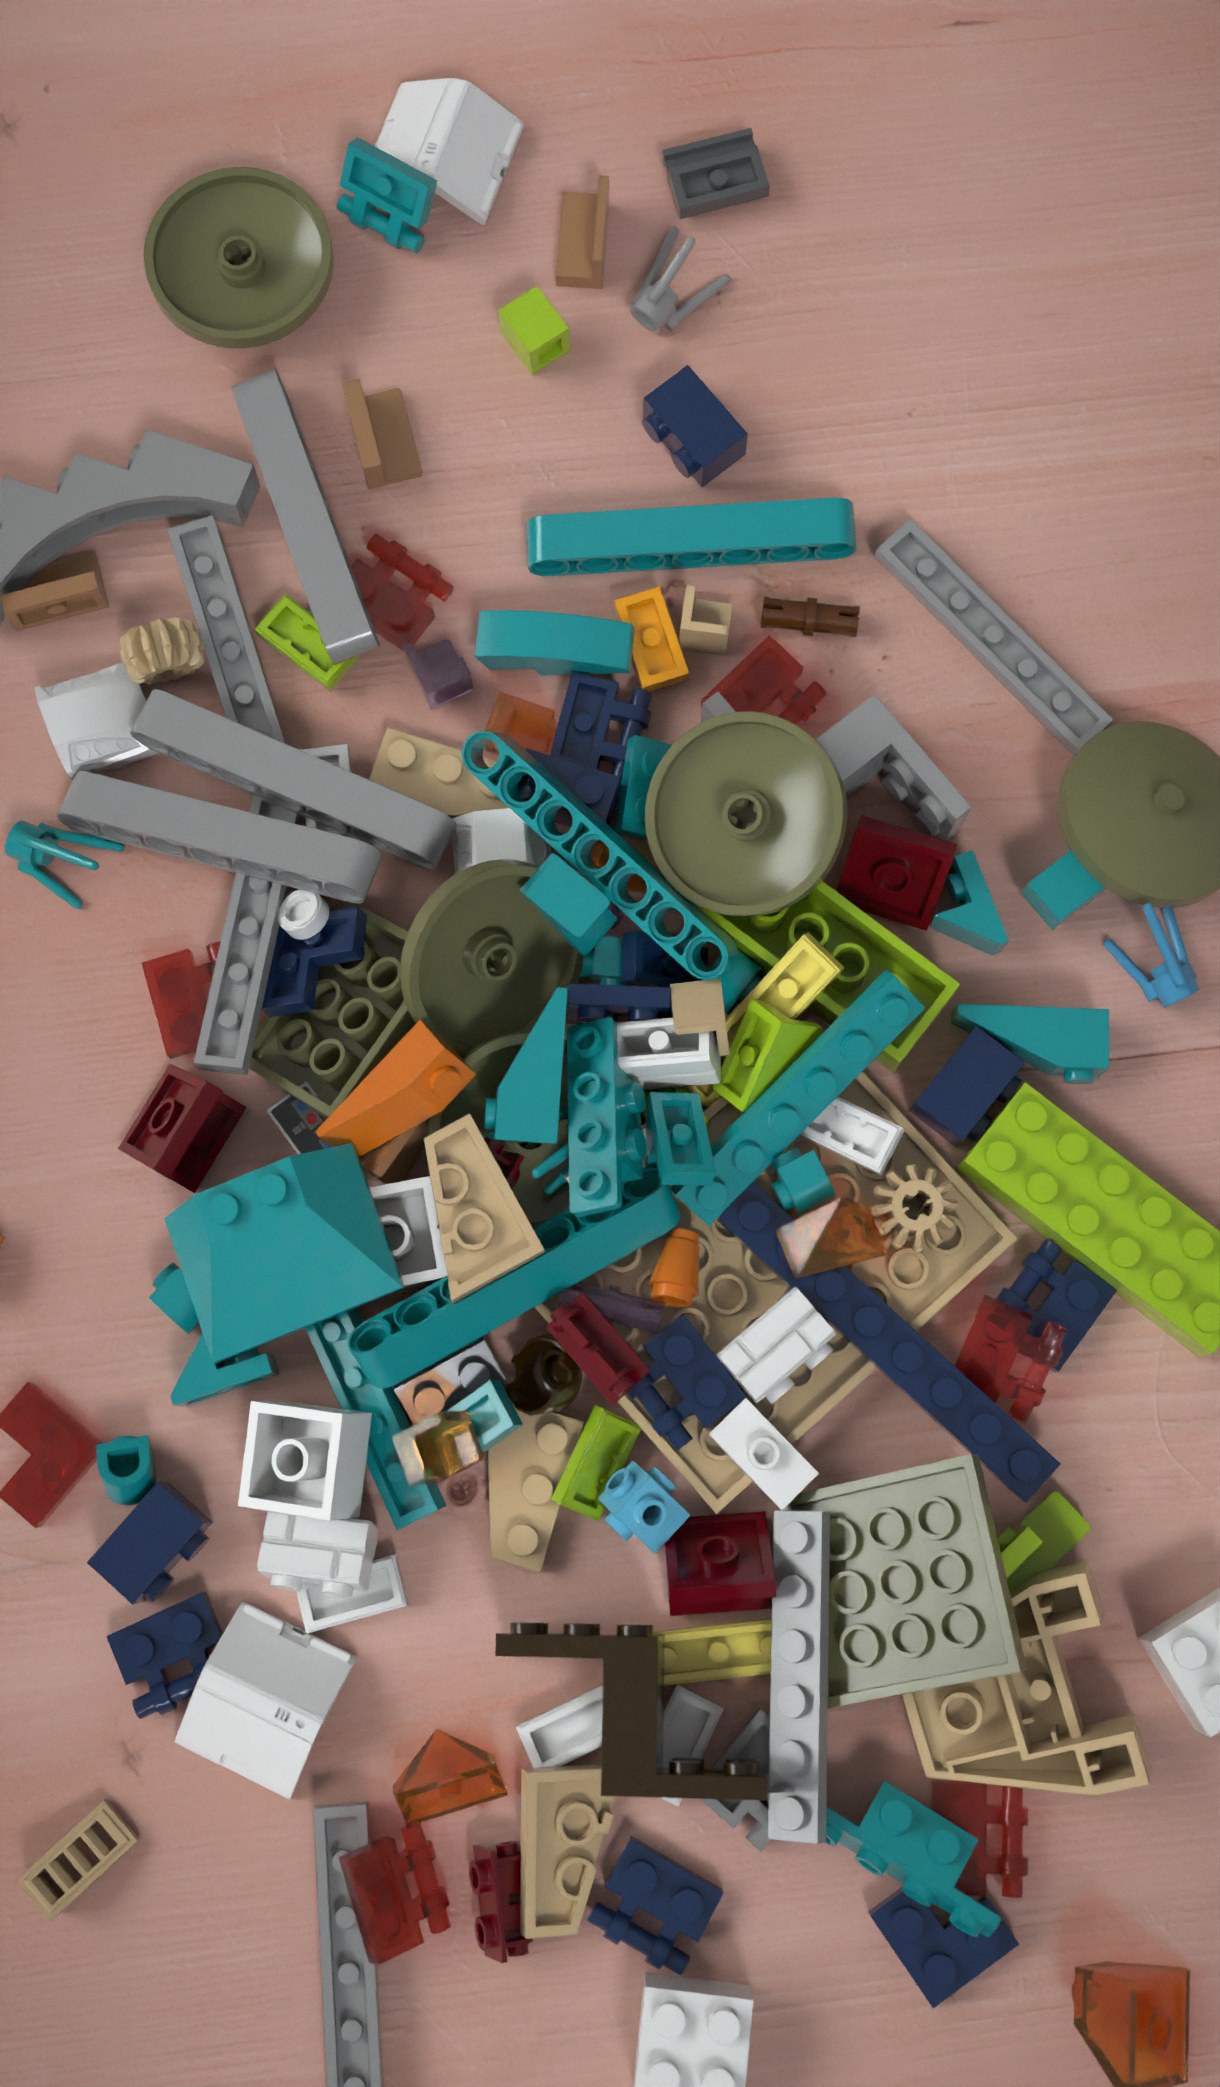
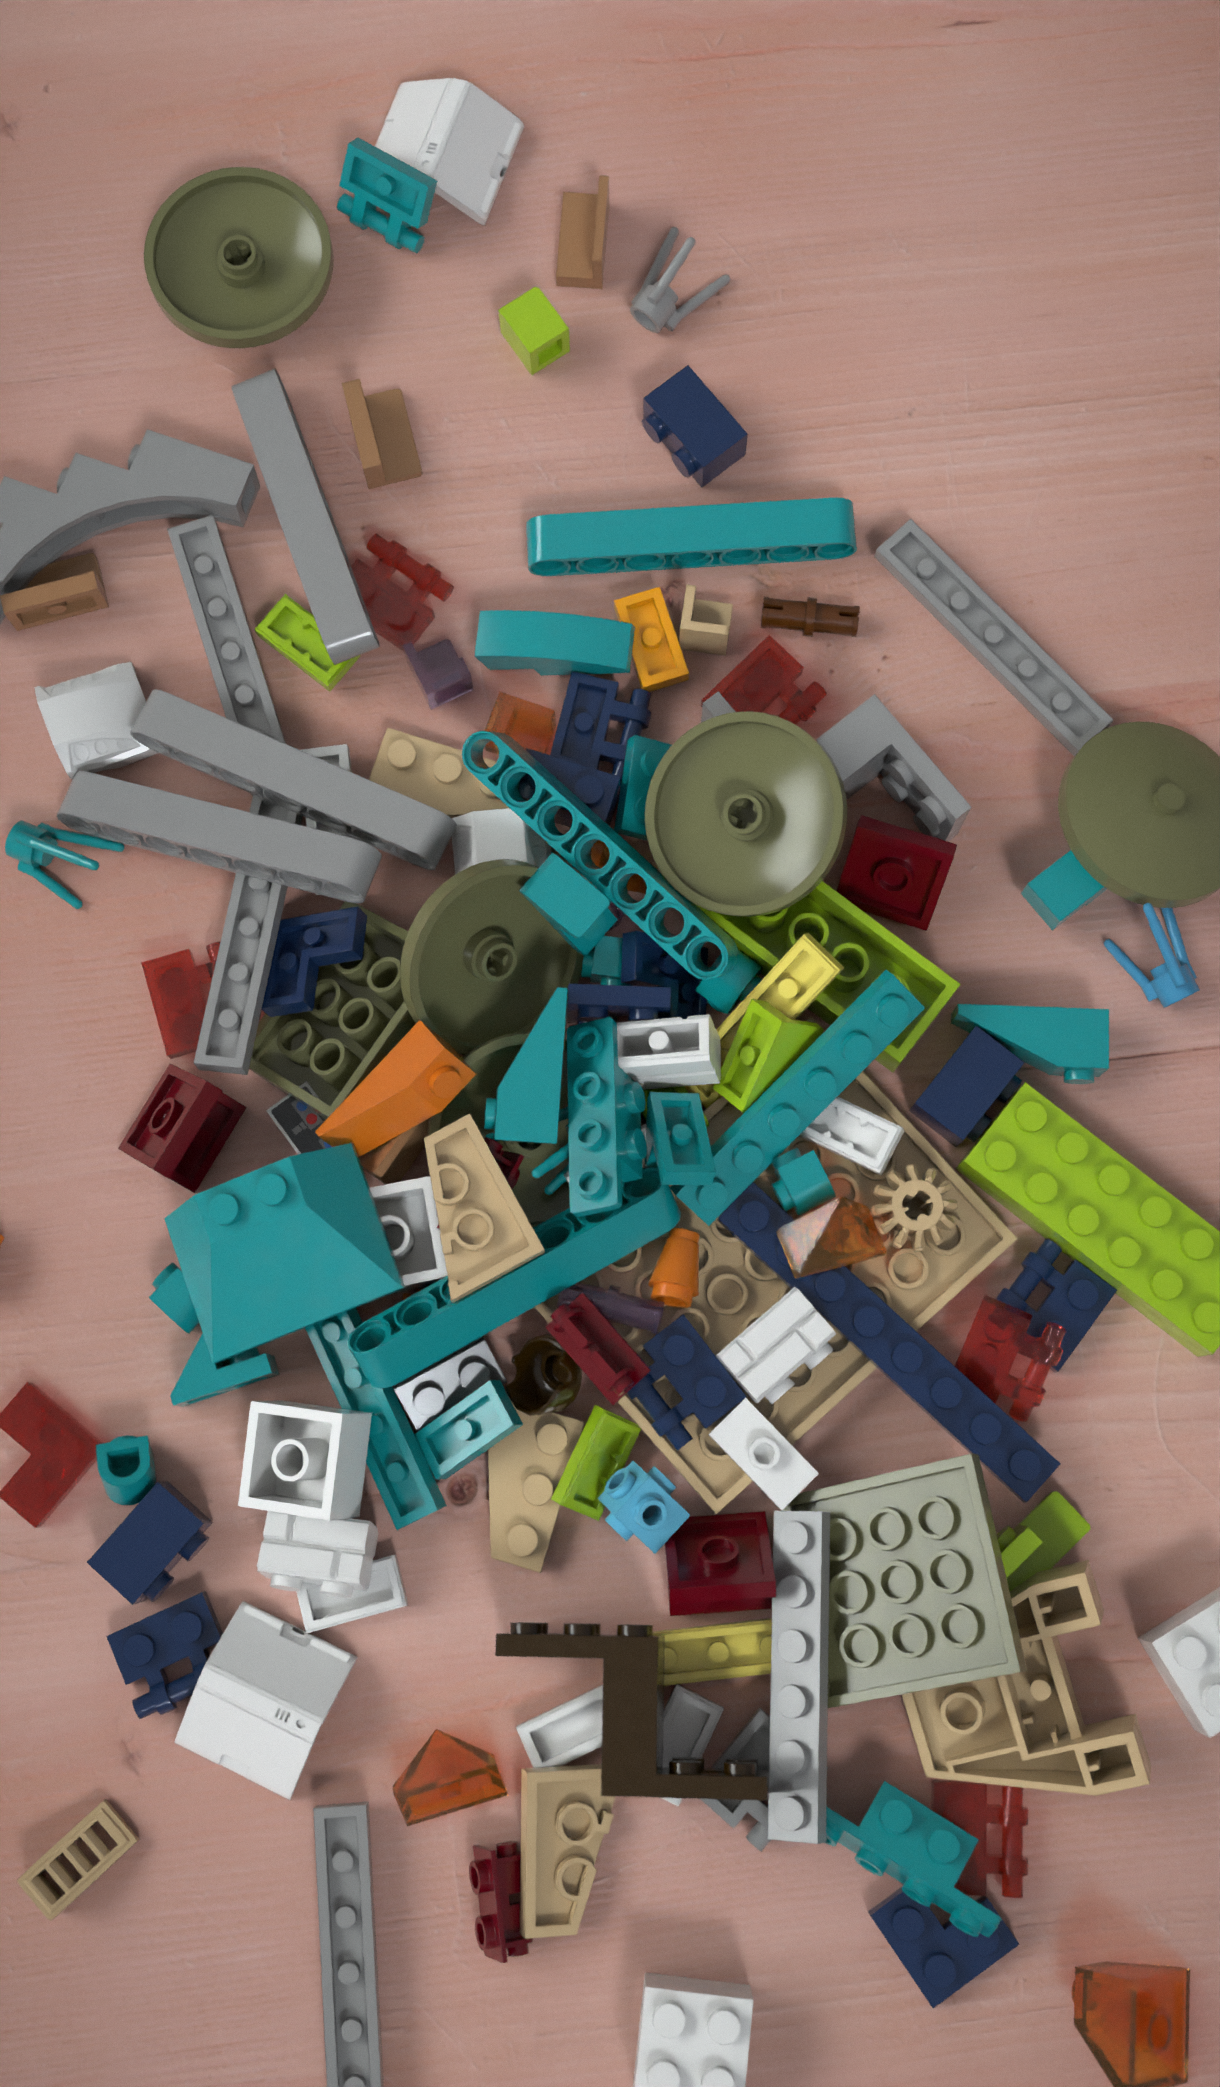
tan gear [119,617,205,685] -> none
white tile [278,889,329,940] -> none
clear red plate [339,1821,451,1966] -> none
clear orange panel [392,1411,484,1486] -> none
dark blue plate [587,1836,723,1976] -> none
dark grey plate [662,128,770,219] -> none
tan panel [670,978,730,1056] -> none
teal slope [929,850,1009,955] -> none

